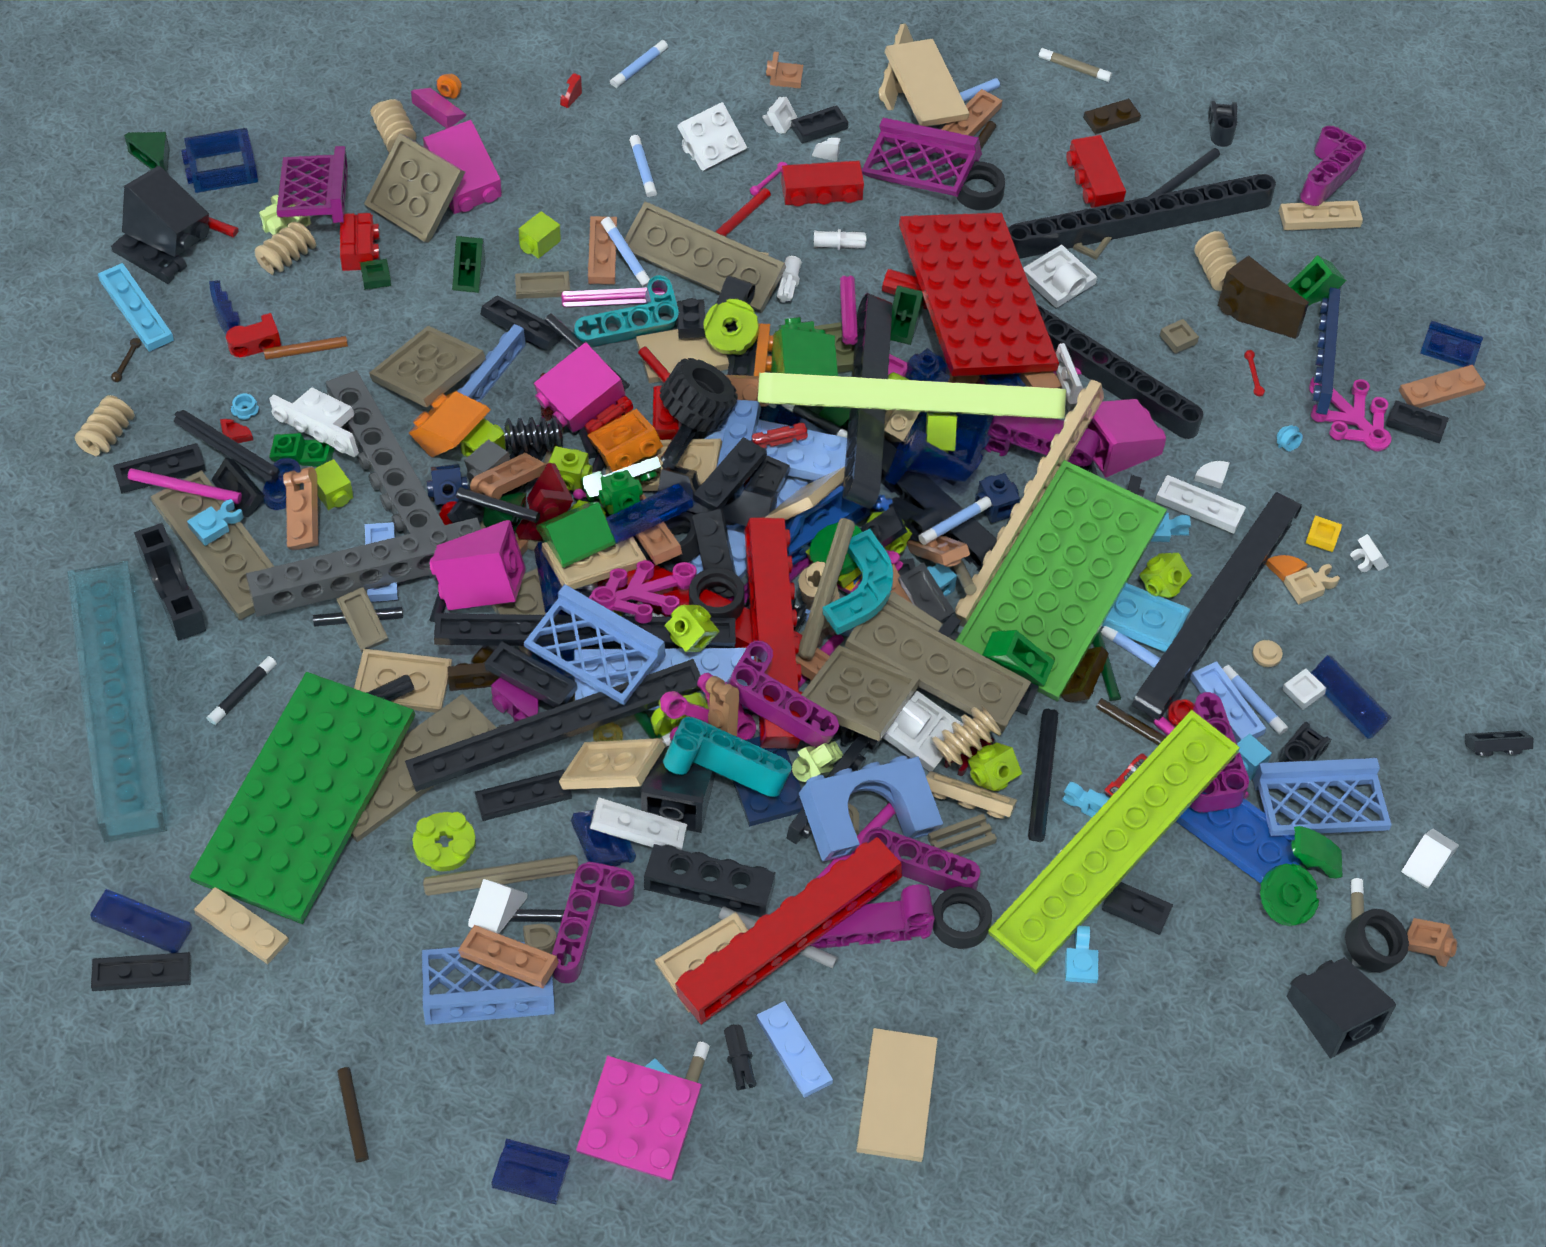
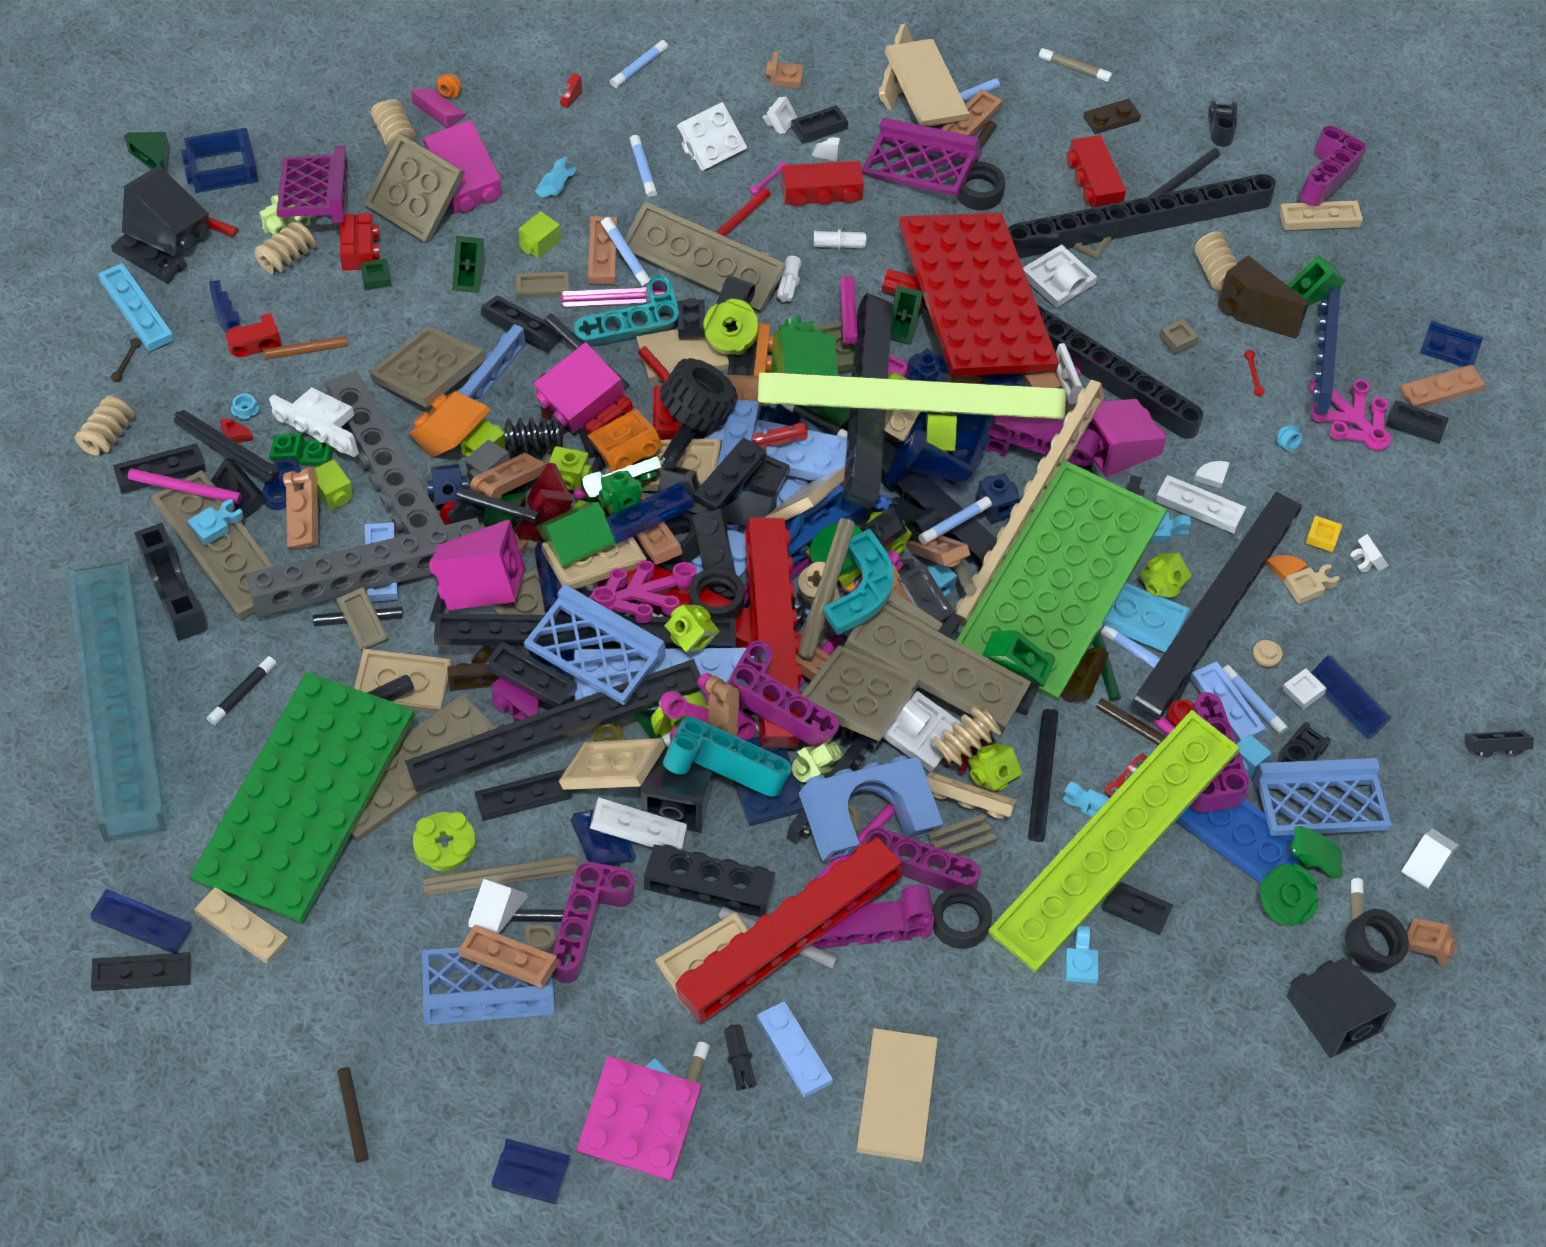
none -> medium azure plate [535,157,576,198]

